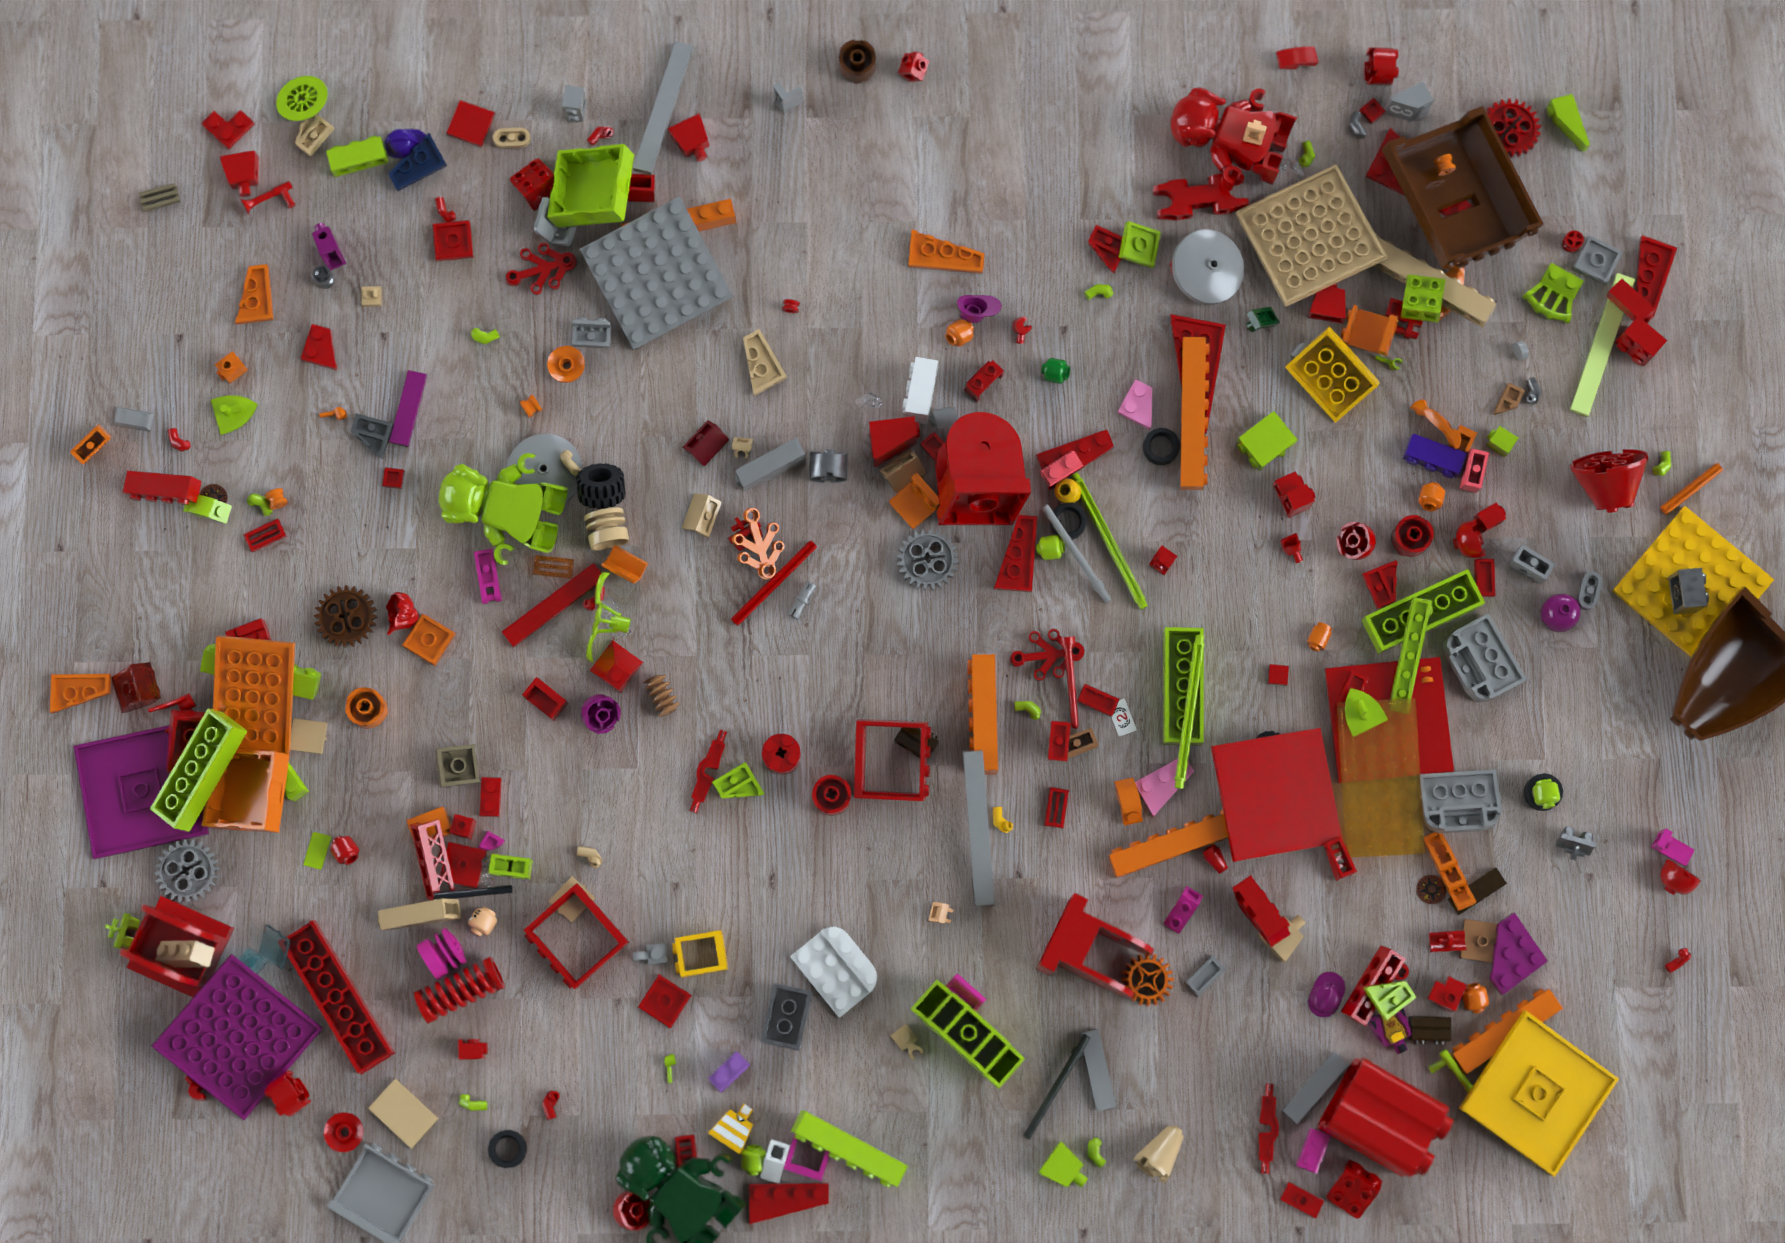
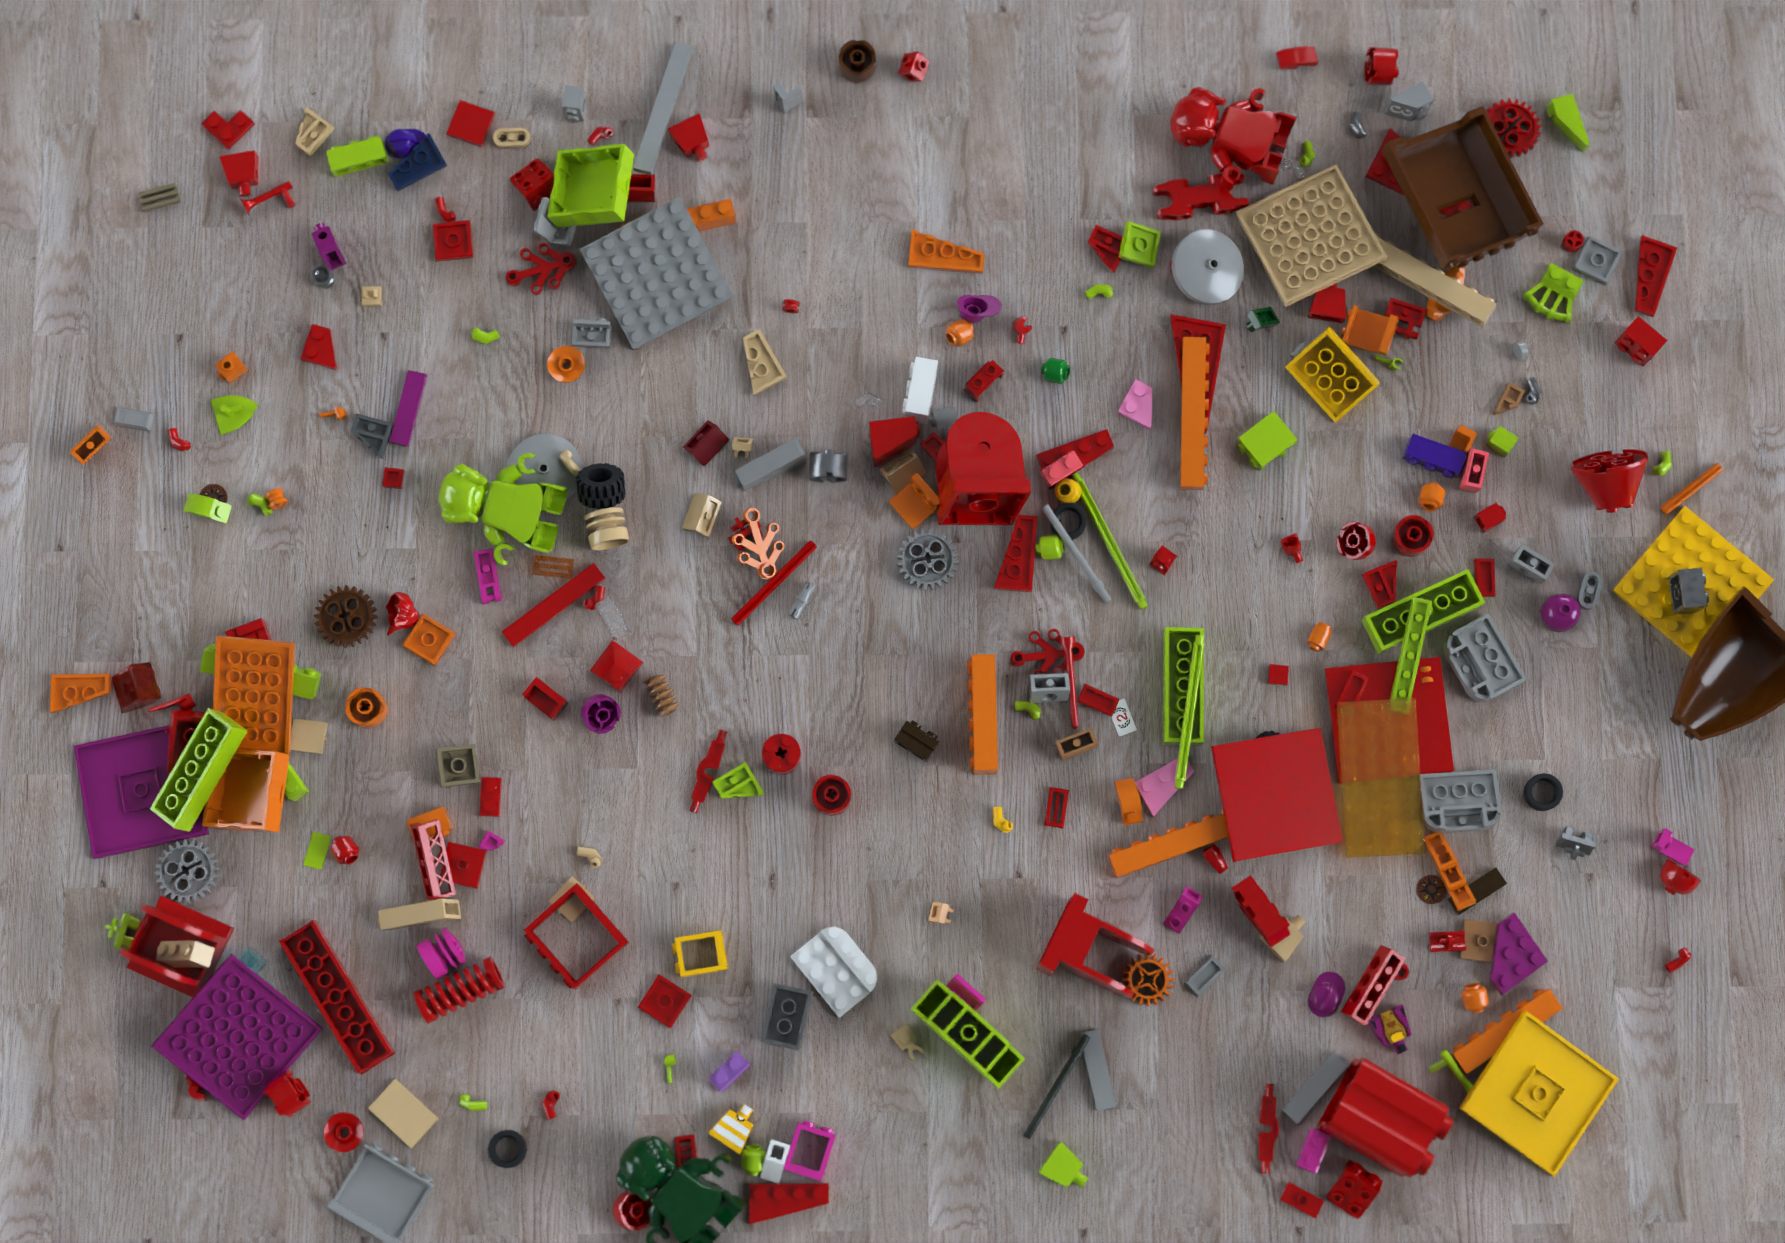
red brick [122,471,202,505] -> none
orange wing [235,264,274,325] -> none
red tile [243,518,287,553] -> none
clear light blue piece [259,924,291,969] -> none
lime piece [276,76,328,121] -> none
black bar [433,885,512,900] -> none
red brick [449,814,477,840] -> none
red brick [458,1039,488,1060] -> none
light nougat head [468,906,497,937] -> none
clear arm [480,857,494,887] -> none
lime brick [489,854,533,880] -> none
orange wheel [520,394,542,418] -> none
lime plant [586,572,631,663] -> none
orange panel [601,545,649,584] -> none
light grey plate [633,943,668,965] -> none
lime brick [791,1110,908,1188] -> none
red window [854,719,931,801] -> none
light grey tile [963,750,995,906] -> none
red plate [1047,721,1071,762] -> none
lime arm [1087,1137,1107,1168] -> none
tan cone [1133,1125,1184,1183] -> none
black tyre [1143,427,1180,466] -> none
light nougat tile [1243,120,1267,145] -> none
red brick [1273,471,1316,518] -> none
red slope [1323,836,1357,881] -> none
lime shield [1345,688,1388,737] -> none
red tile [1359,98,1386,124] -> none
lime wing [1363,981,1416,1020] -> none
lime bracket [1401,274,1445,323] -> none
dark brown brick [1408,1016,1452,1045] -> none
orange piece [1410,399,1462,449] -> none
red brick [1427,976,1467,1012] -> none
orange wheel [1433,154,1456,176] -> none
red cylinder [1453,519,1486,558] -> none
lime head [1533,779,1560,809] -> none
yellowish green tile [1569,273,1635,417] -> none
red brick [1606,278,1655,323] -> none
none -> light grey brick [1028,673,1070,703]

